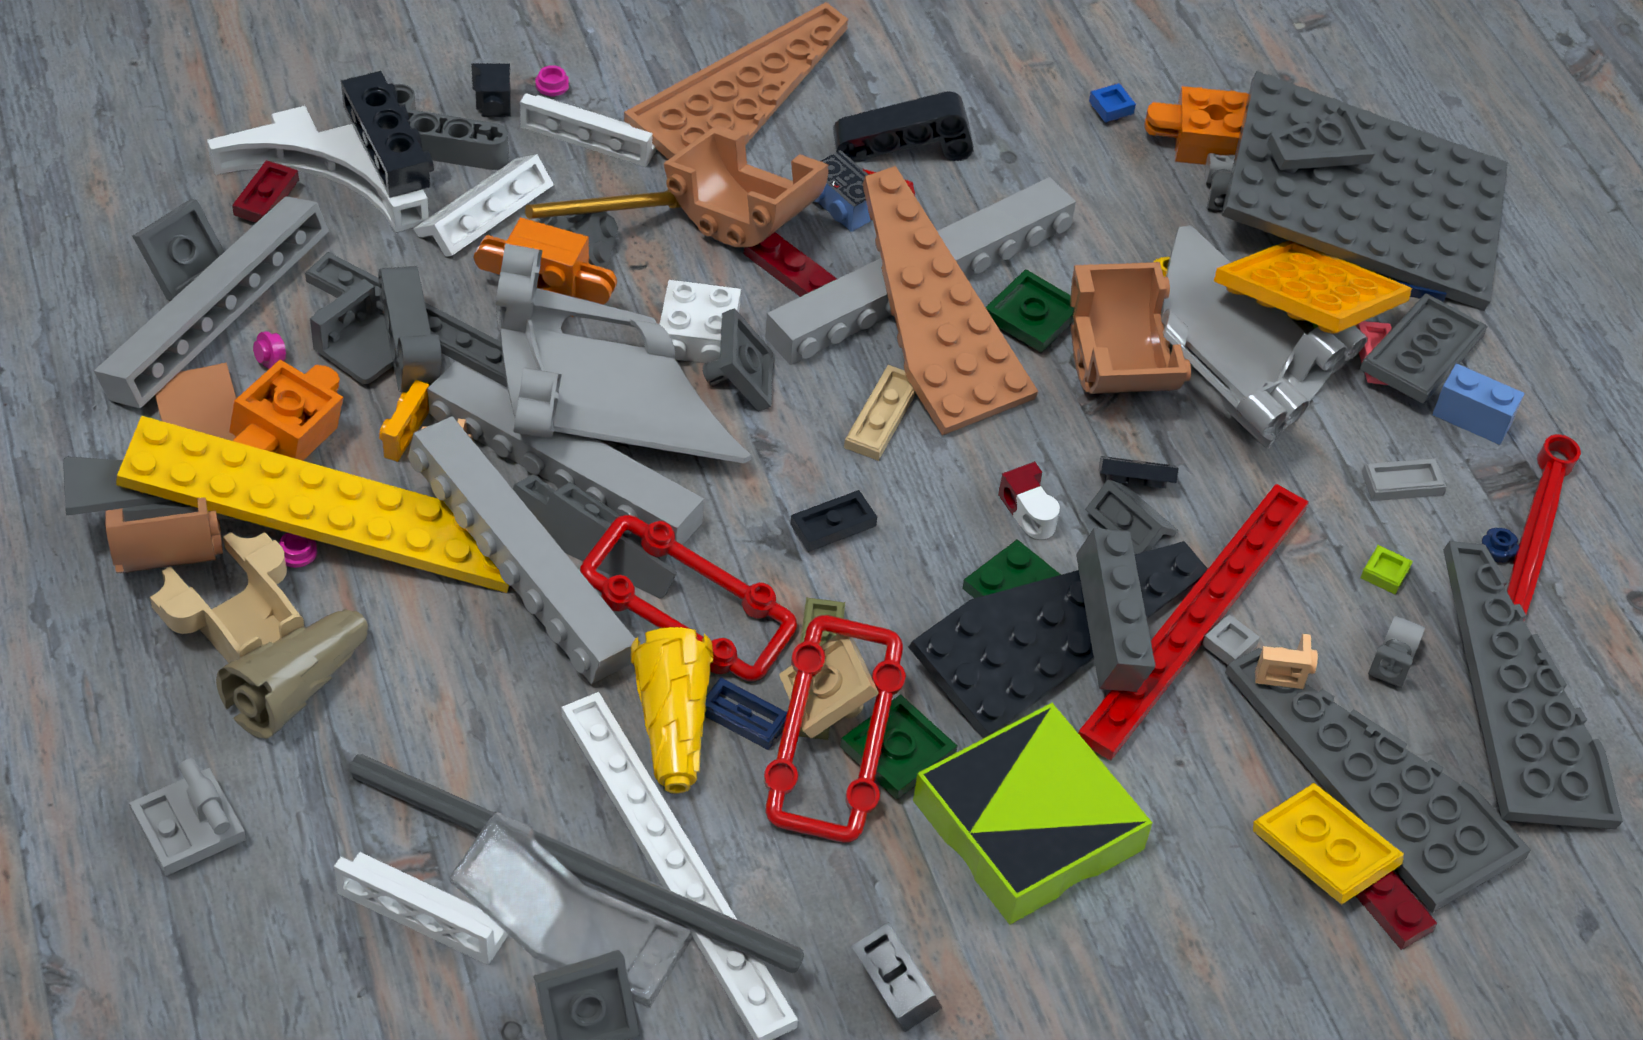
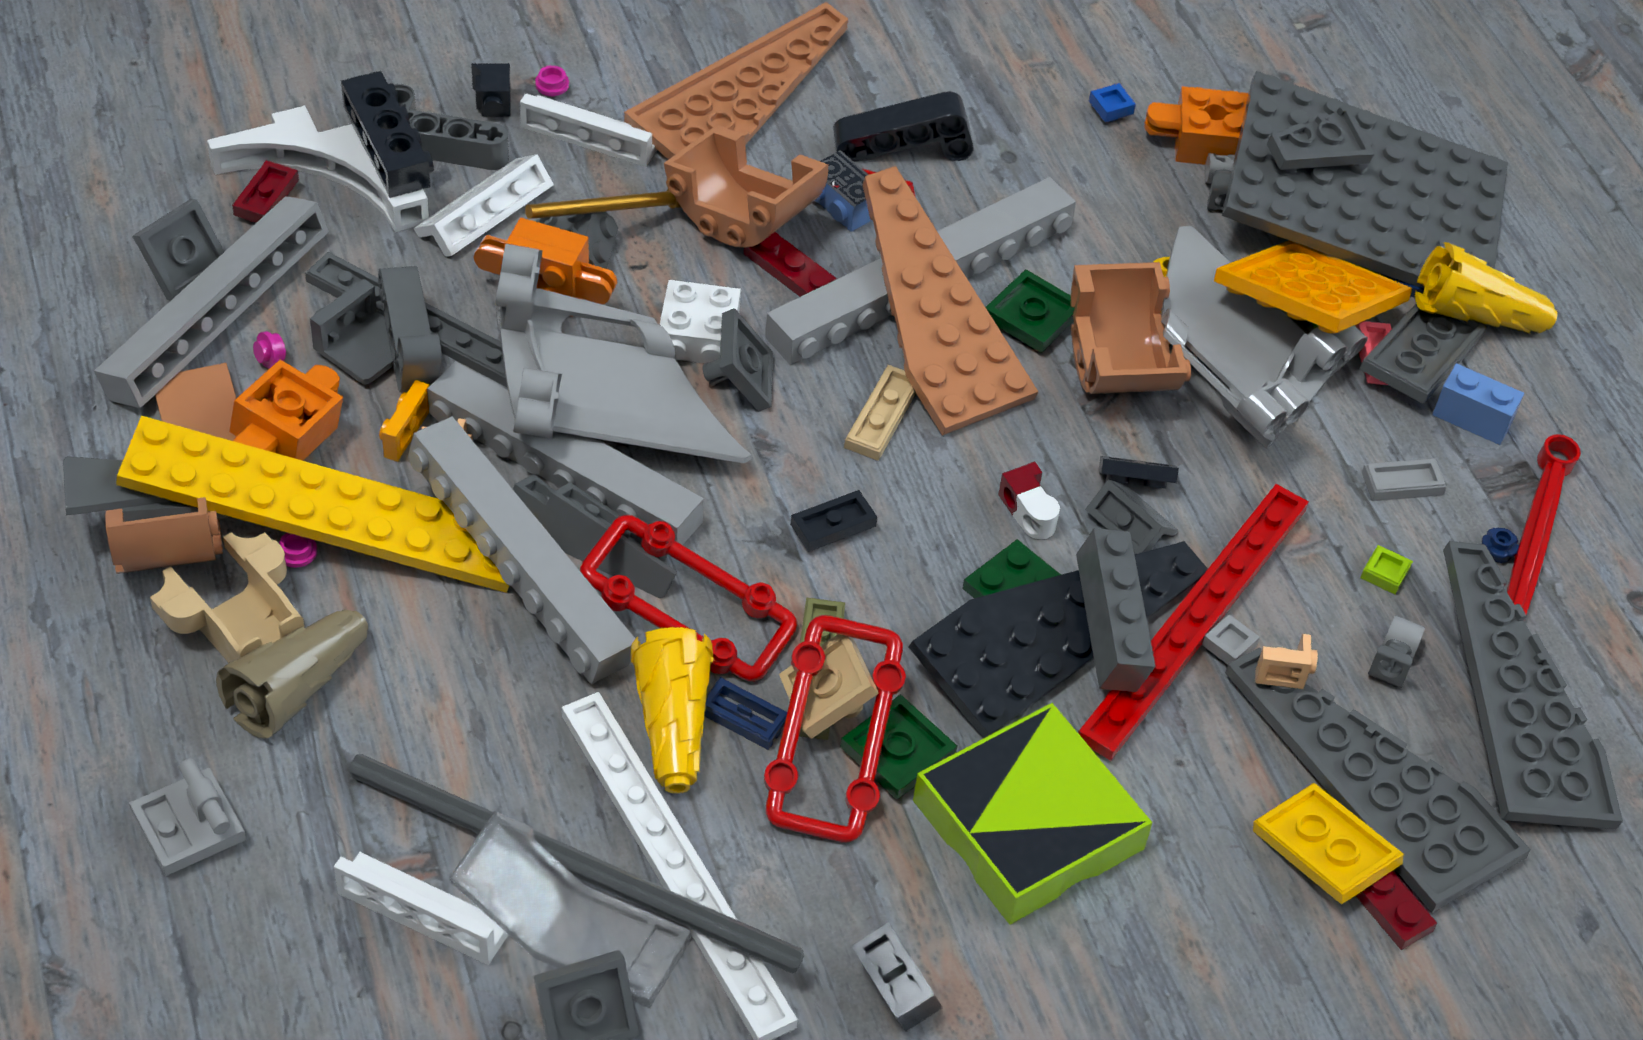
none -> yellow cone [1415,242,1557,333]

